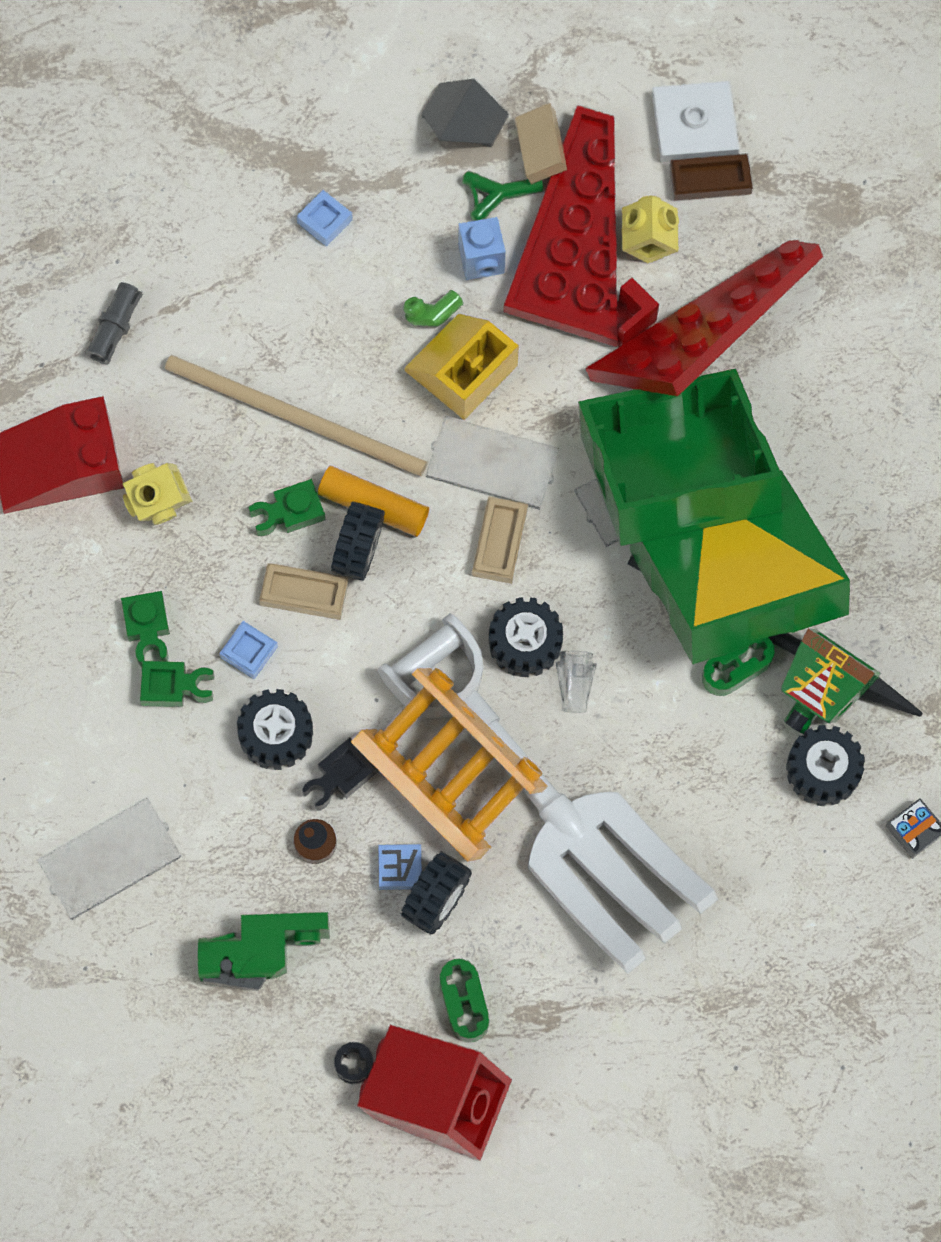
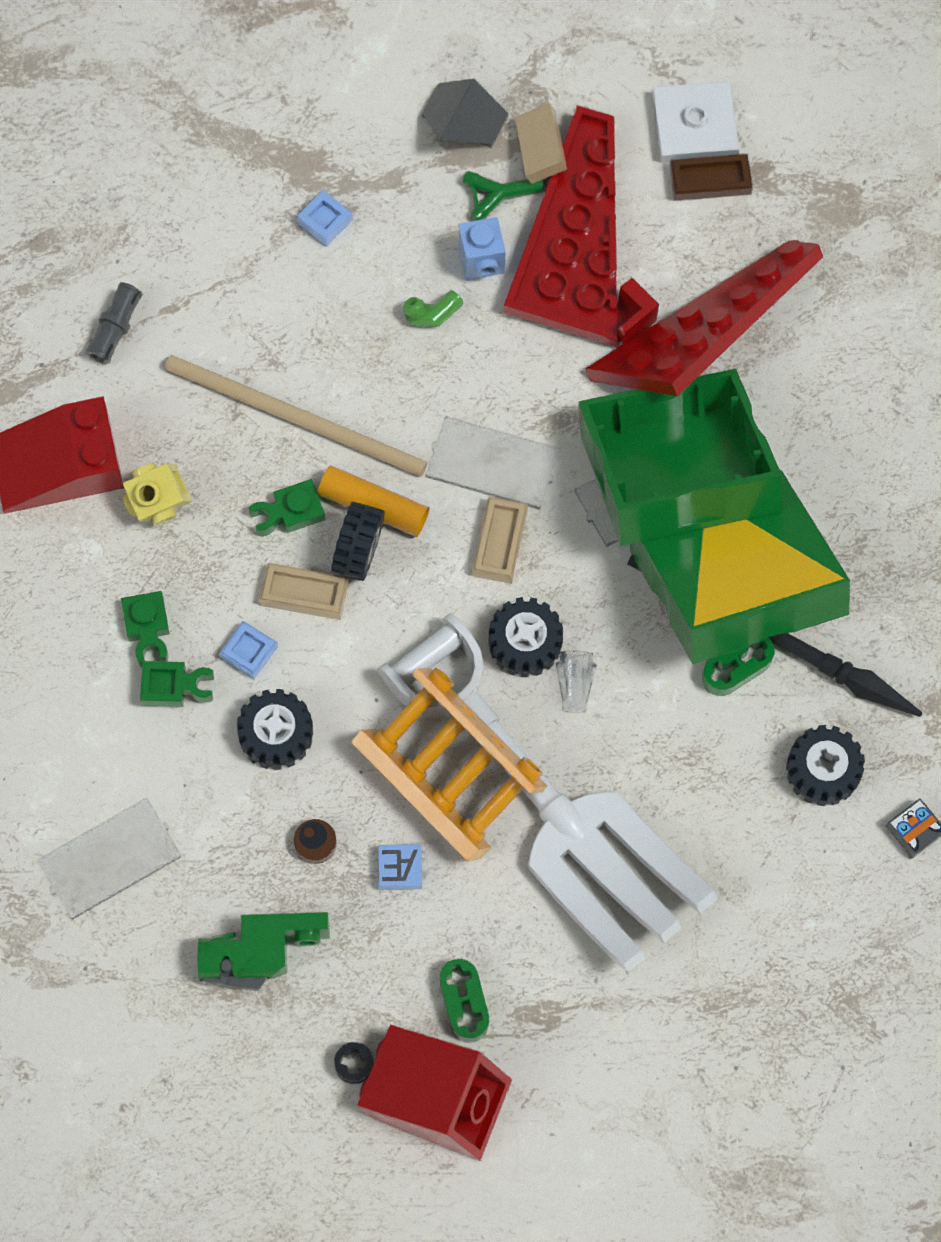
black plate [302,737,378,811] -> none
black wheel [401,851,472,935] -> none
yellow slope [405,314,519,420] -> none
light yellow brick [621,195,679,264] -> none
torso [781,628,881,734] -> none

